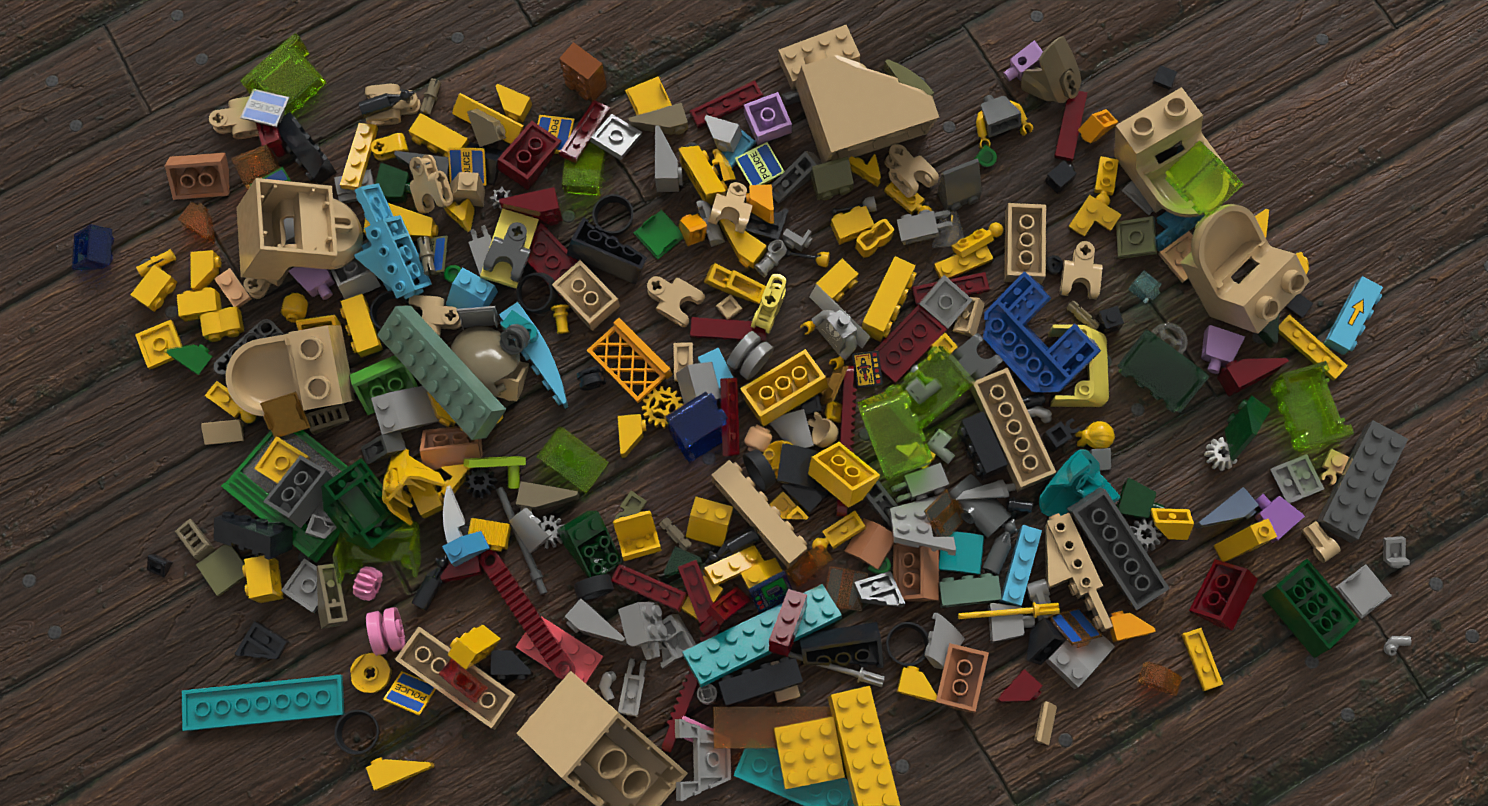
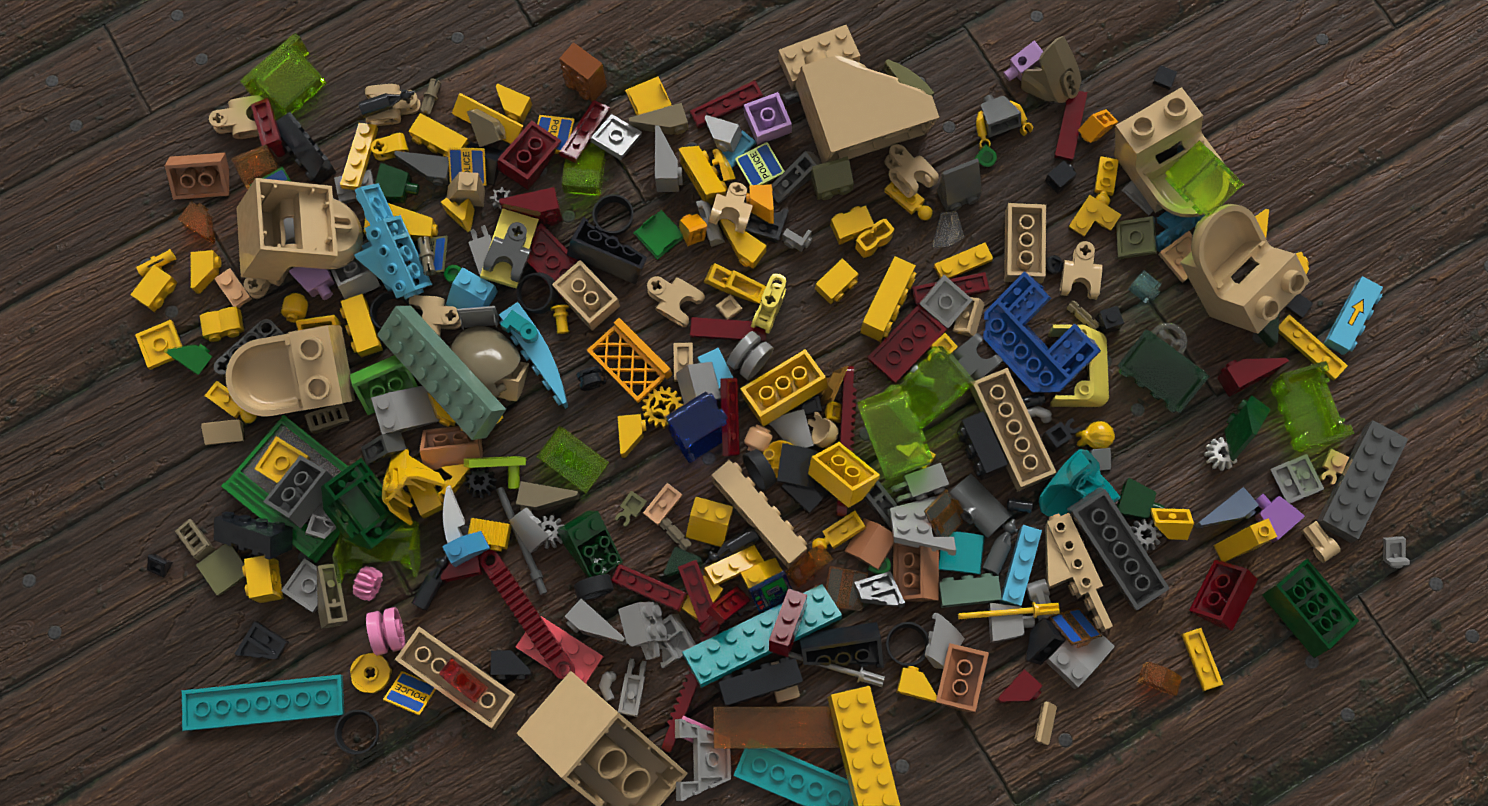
clear blue slope [72,224,114,270] -> none
yellow brick [177,287,222,322] -> none
piece [240,89,289,127] -> none
pearl gold piece [260,392,311,438] -> none
yellow slope [366,758,435,791] -> none
tan piece [410,155,453,214] -> none
yellow brick [447,625,501,669] -> none
dark grey wheel [499,324,530,355] -> none
yellow bracket [613,511,662,561] -> none
light grey wheel [697,684,717,705] -> none
light grey connector [754,240,787,277] -> none
yellow slope [769,491,809,520] -> none
yellow plate [773,716,845,789] -> none
hinge [785,249,830,267] -> none
light grey torso [800,310,857,370] -> none
white sticker [809,284,870,348] -> none
hinge [831,196,877,215] -> none
yellow slope [849,154,881,187] -> none
piece [852,350,883,388] -> none
light grey hinge [897,210,953,245] -> none
light grey piece [904,377,942,405] -> none
light grey piece [926,428,955,464] -> none
yellow plate [952,222,1003,258] -> none
light grey bar [956,480,1016,500] -> none
light orange slope [1109,611,1156,642] -> none
lavender torso [1201,325,1245,374] -> none
light grey piece [1336,564,1392,619] -> none
light grey arm [1384,636,1411,656] -> none
none -> light nougat plate [643,483,683,526]

